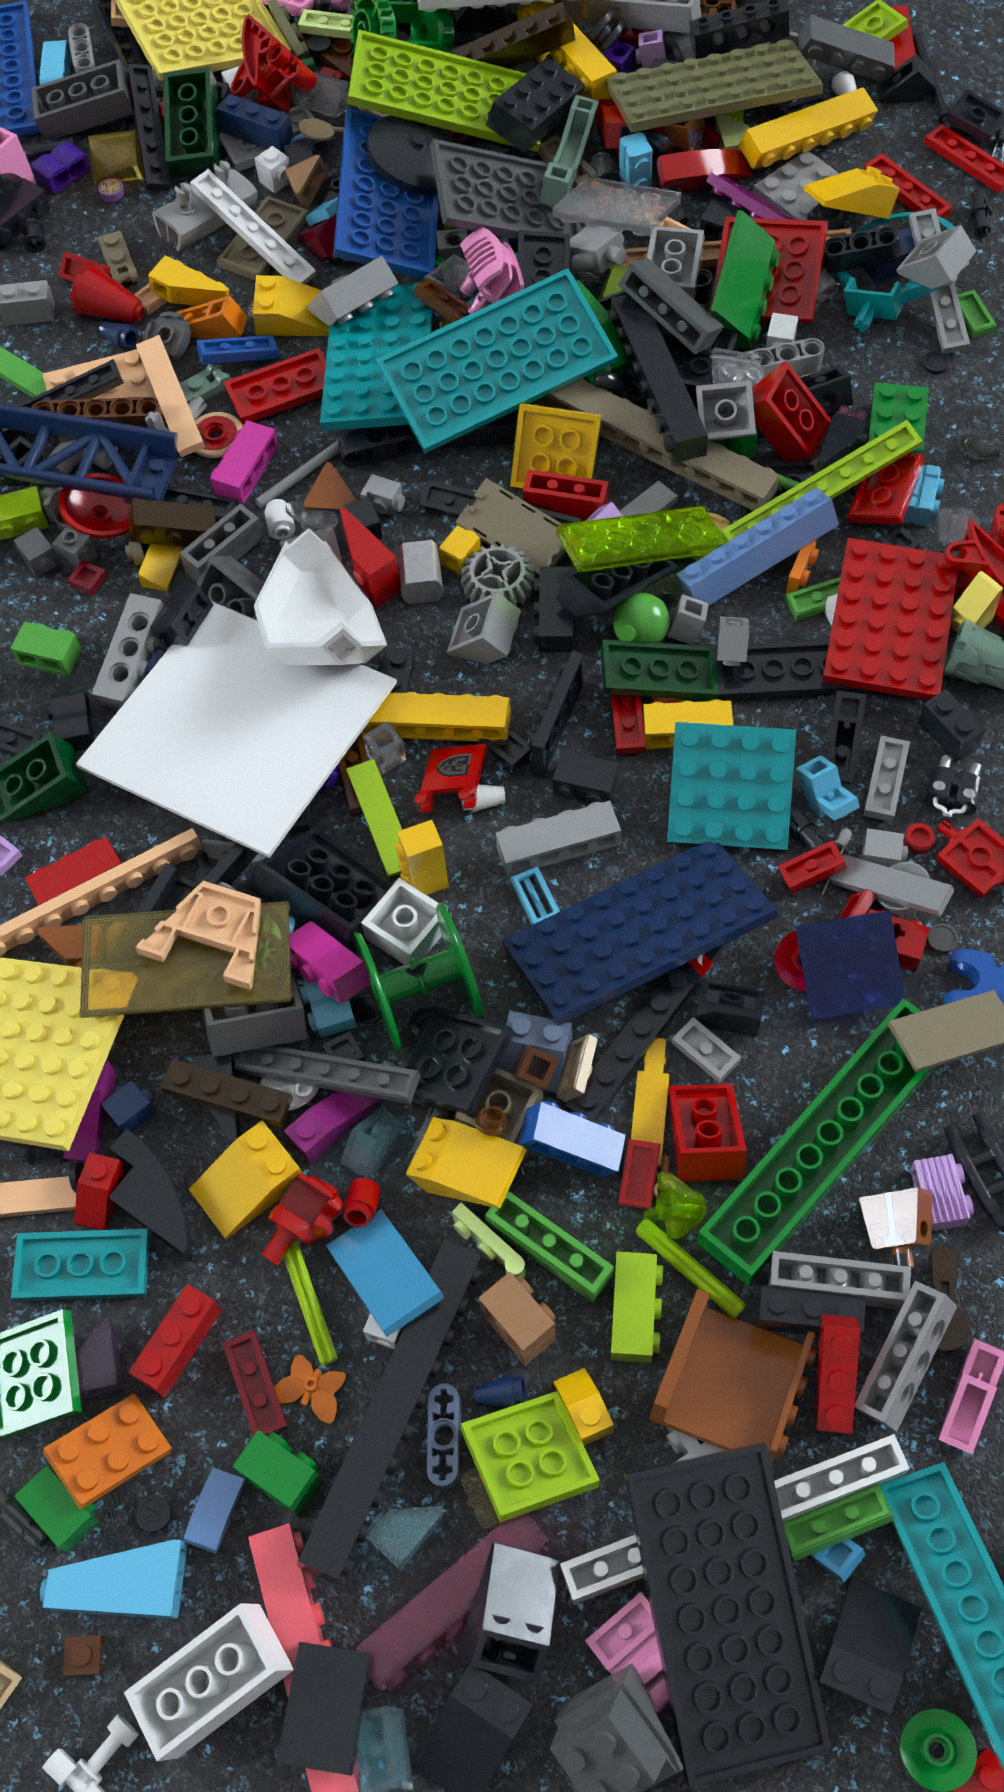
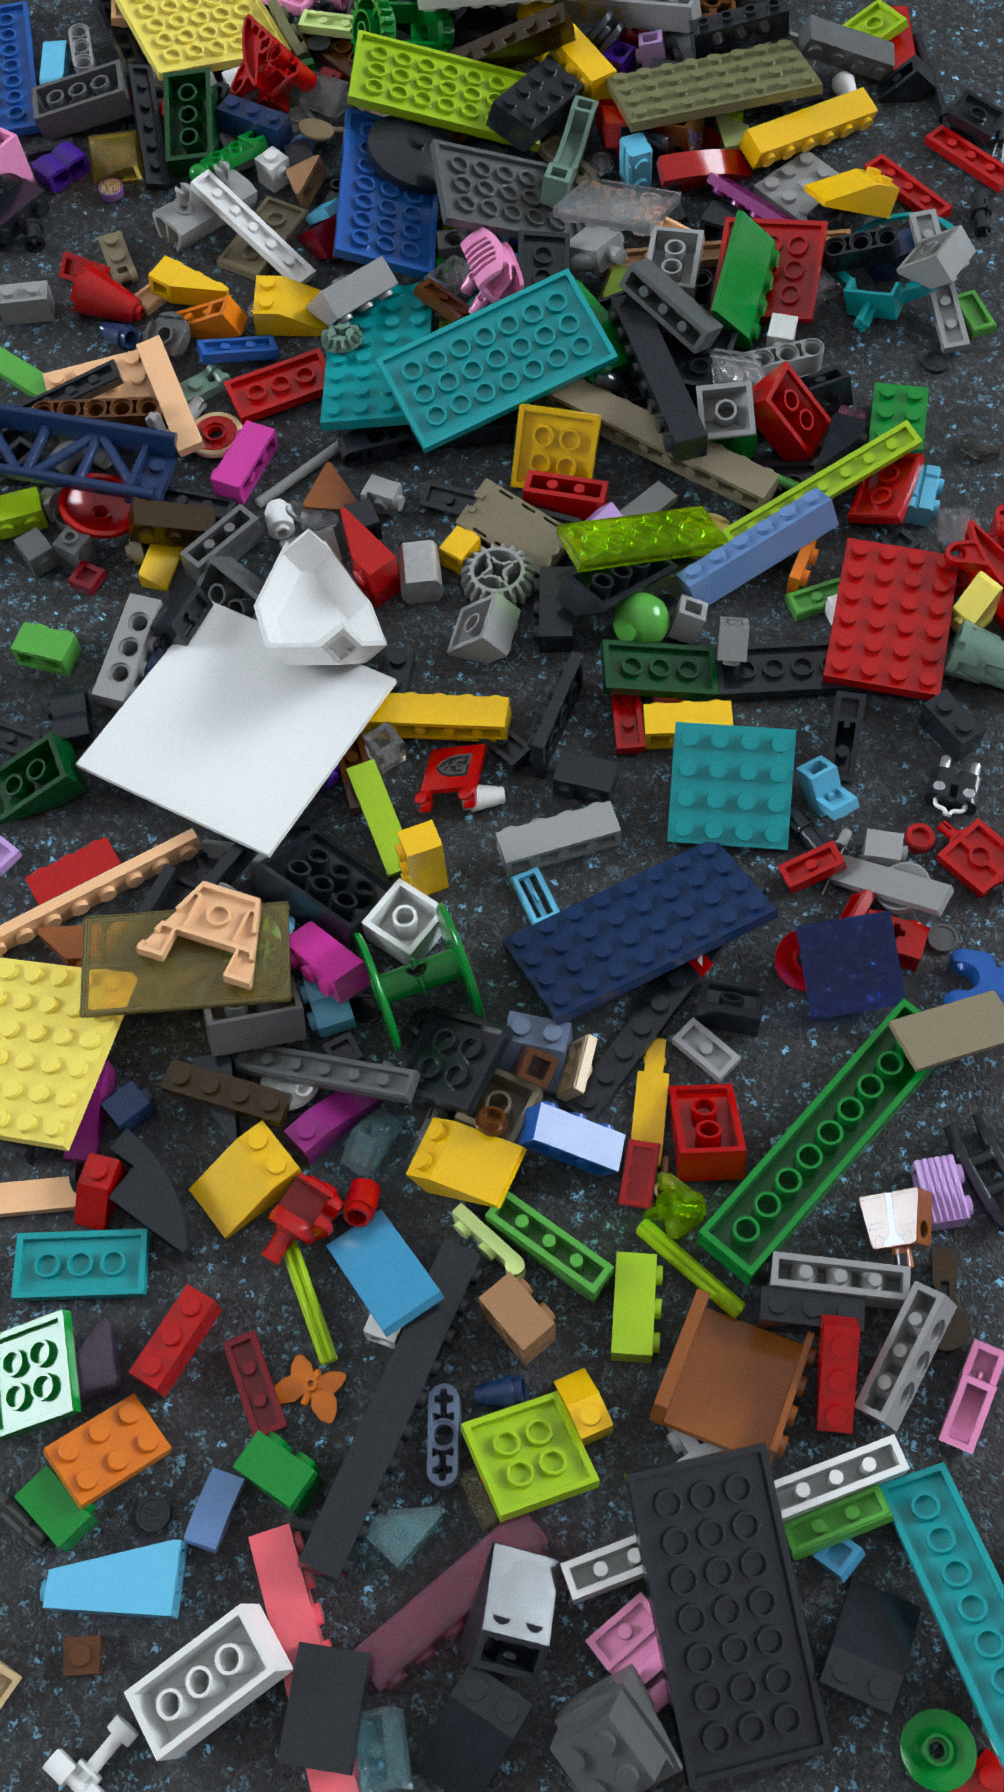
light grey plate [863,736,910,822] -> none
none -> green plate [189,130,268,180]
none -> sand green gear [321,322,363,353]

